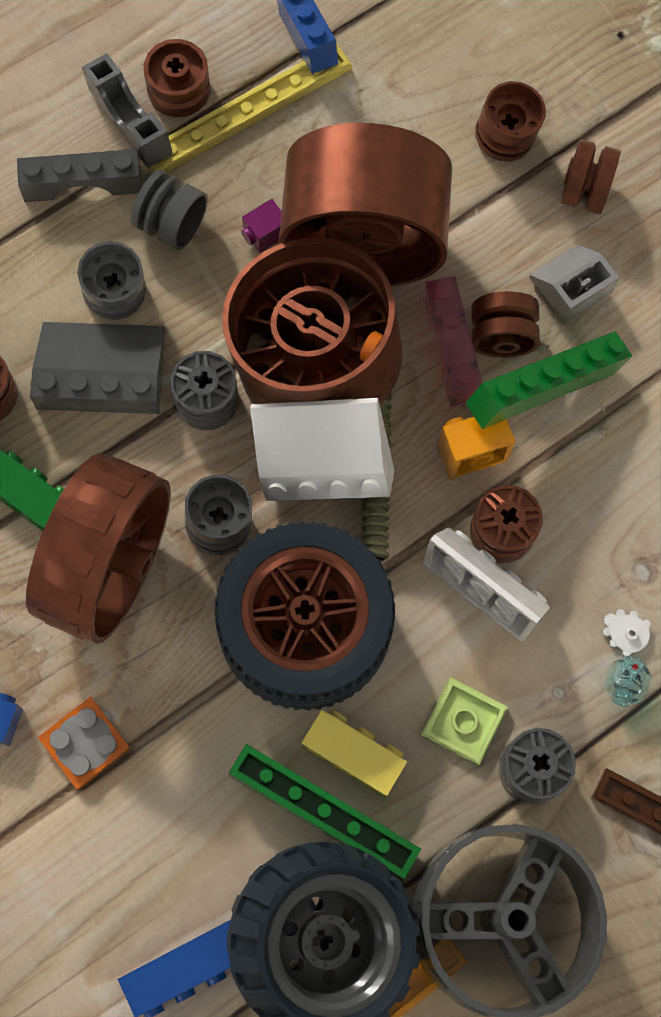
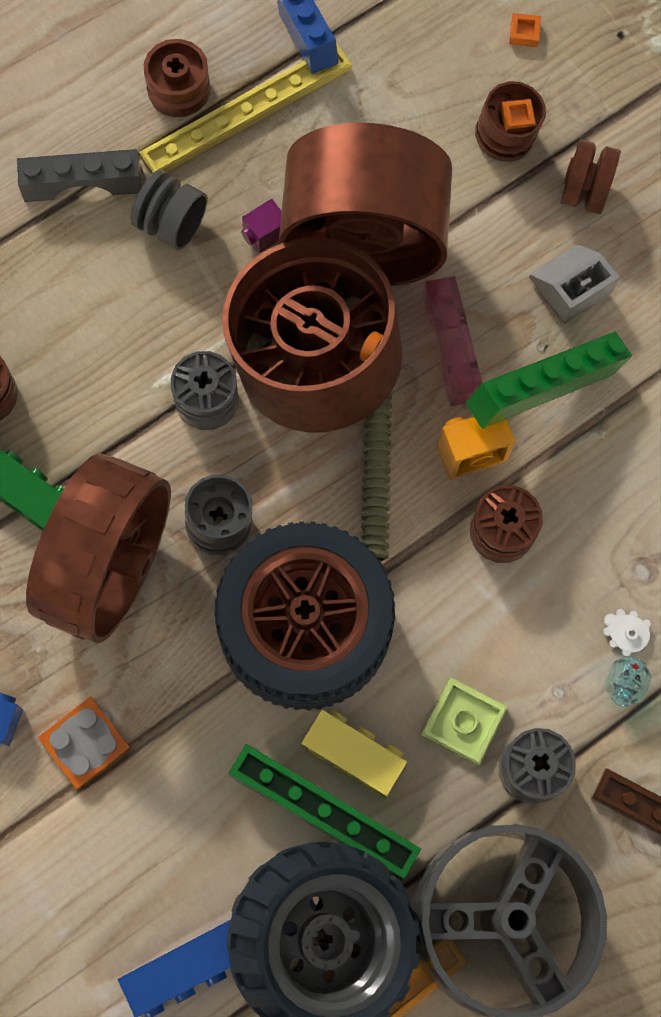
dark grey slope [30,322,165,414] -> none
dark grey wheel [77,241,146,320] -> none
dark grey arch [82,53,173,168] -> none
white slope [250,398,395,501] -> none
white slope [423,527,550,643] -> none
copper wheel [471,291,540,358] -> none
none -> orange tile [500,99,536,133]
none -> orange tile [509,13,541,47]

